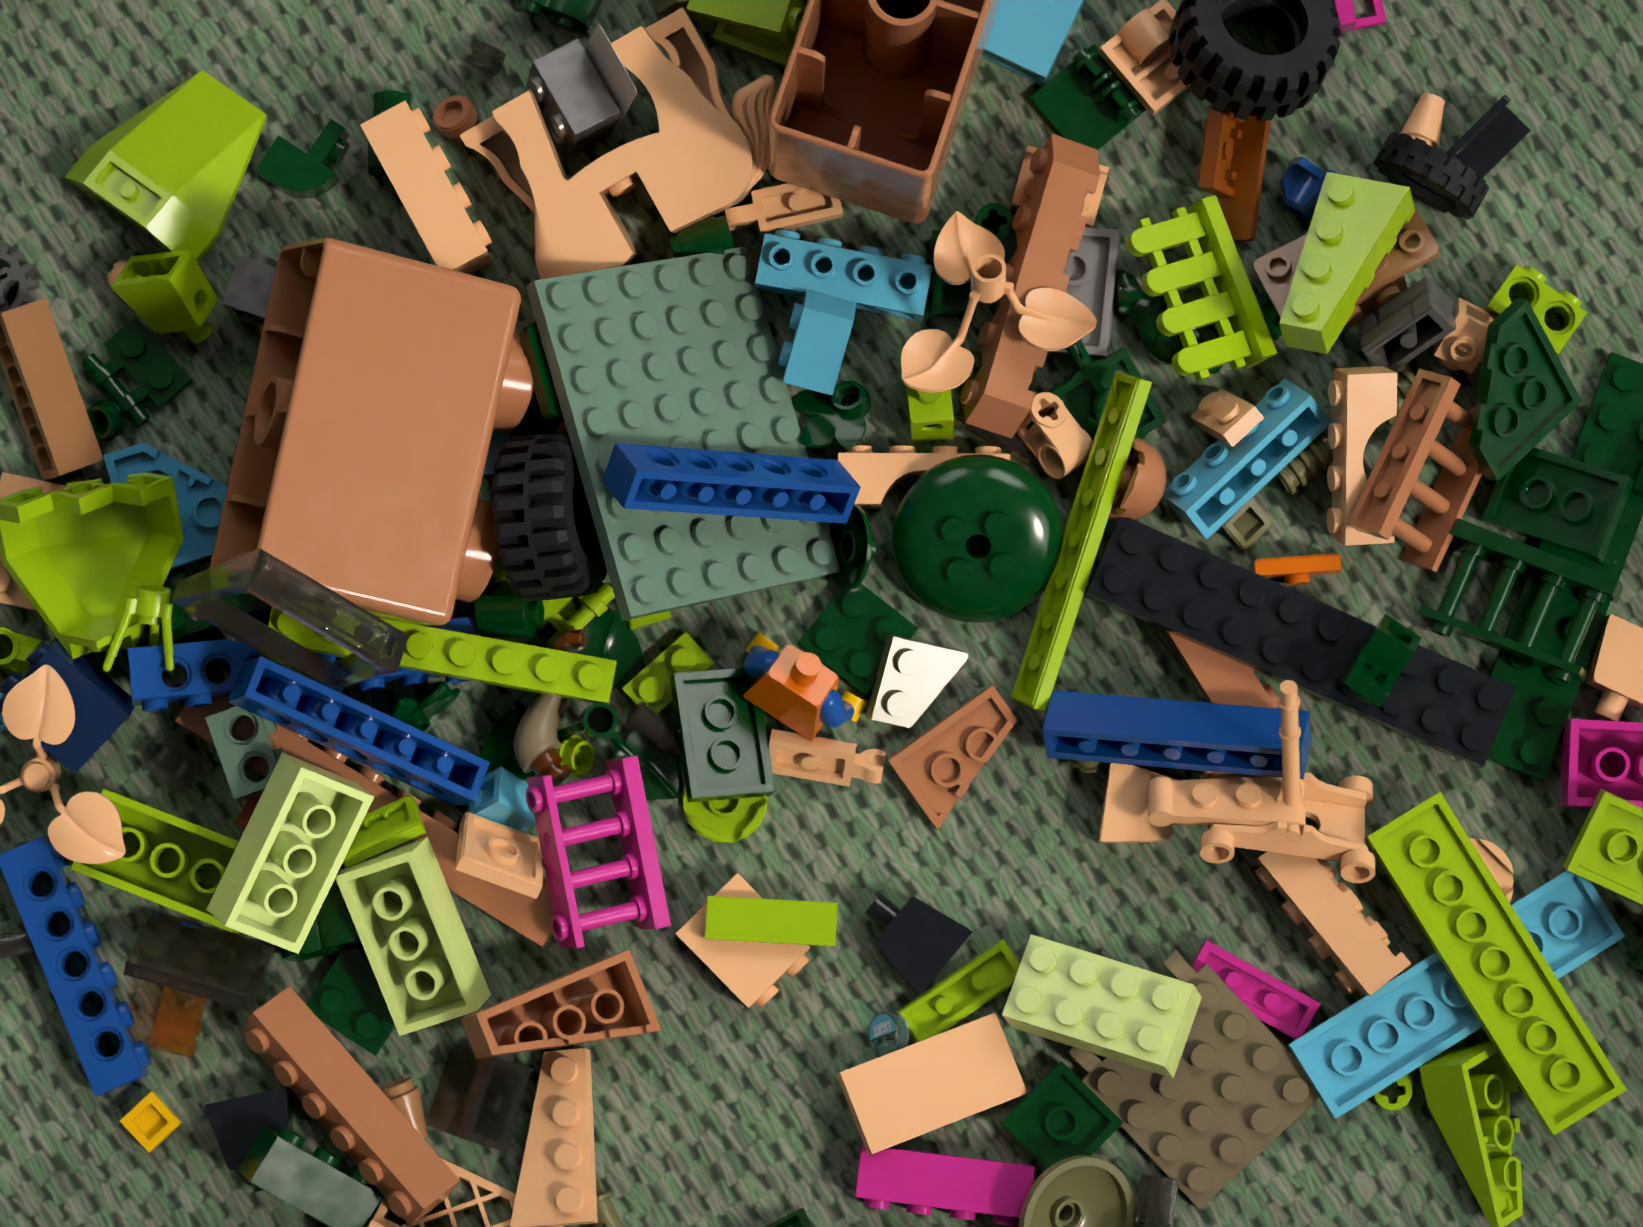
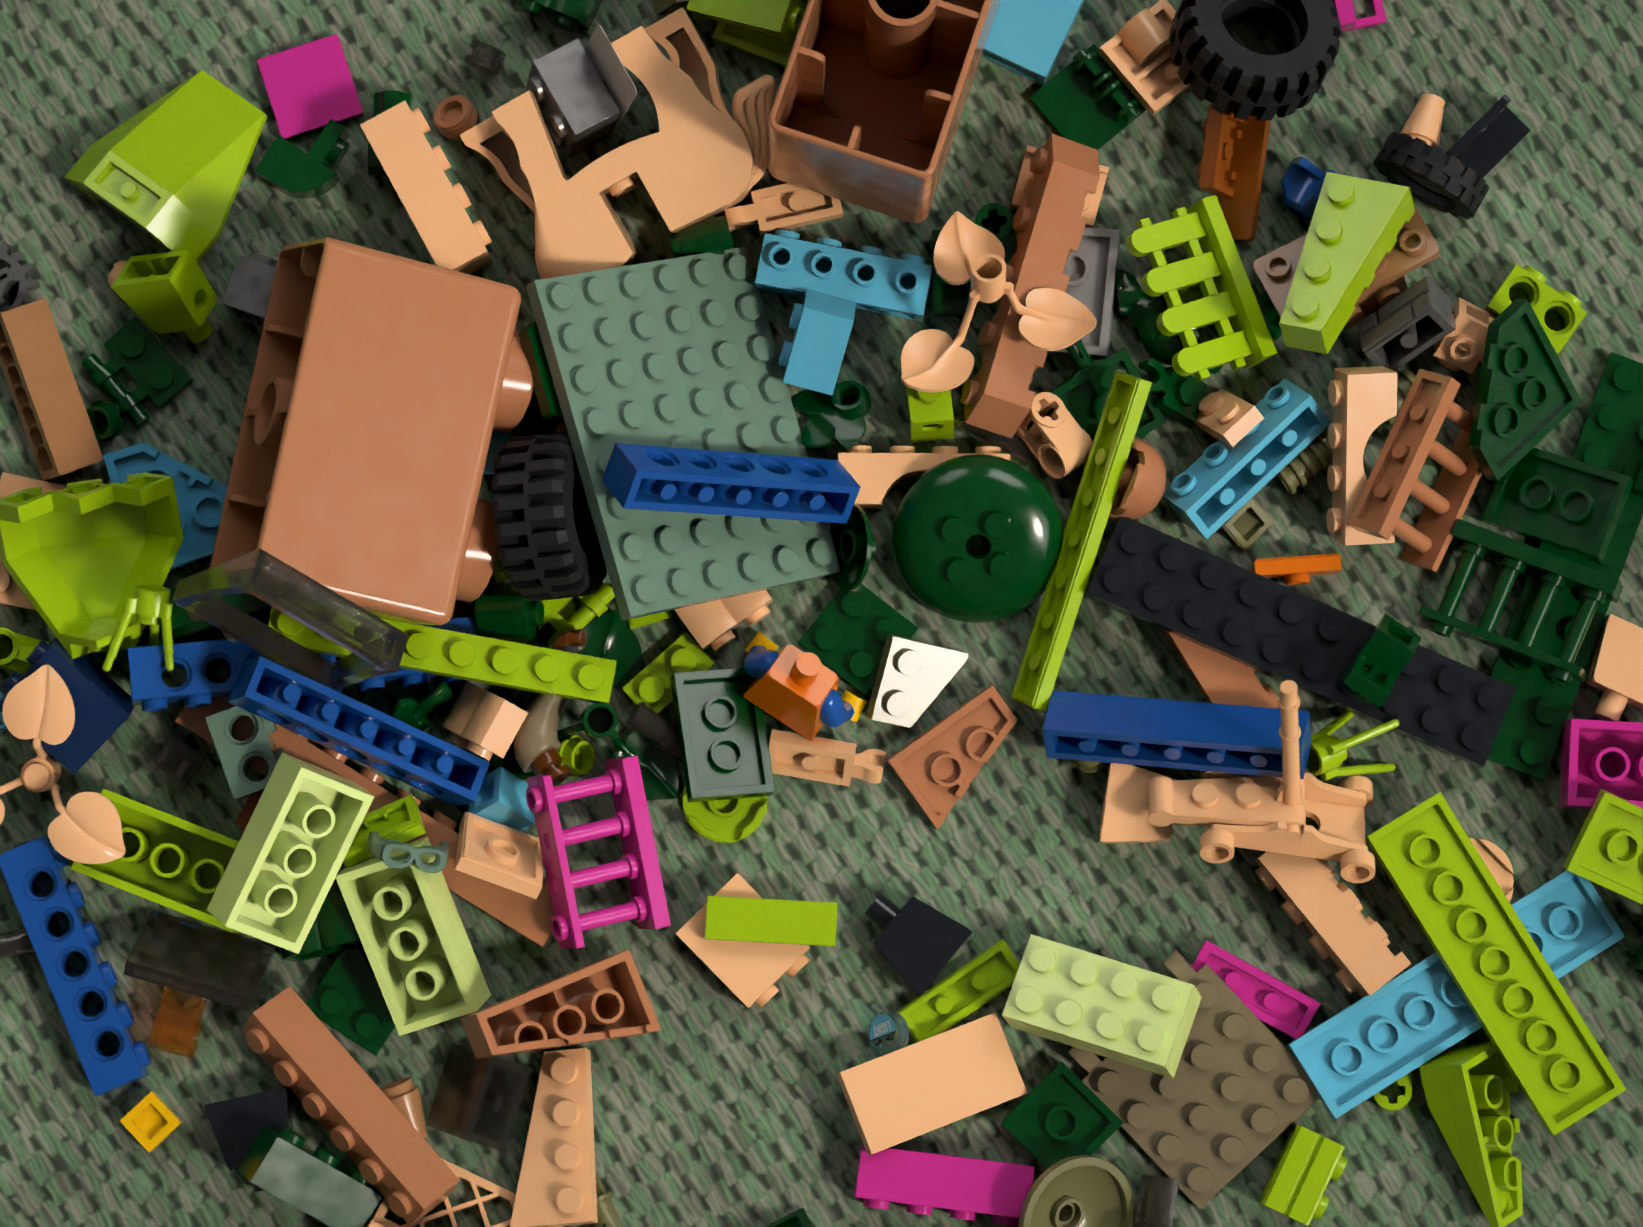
none -> dark pink tile [257,34,364,141]
none -> sand green cap [367,832,449,873]
none -> light nougat brick [442,681,528,761]
none -> light nougat brick [675,590,773,652]
none -> dark green plate [1138,359,1207,425]
none -> lime brick [1258,1124,1348,1226]
none -> lime plant [1306,710,1399,781]

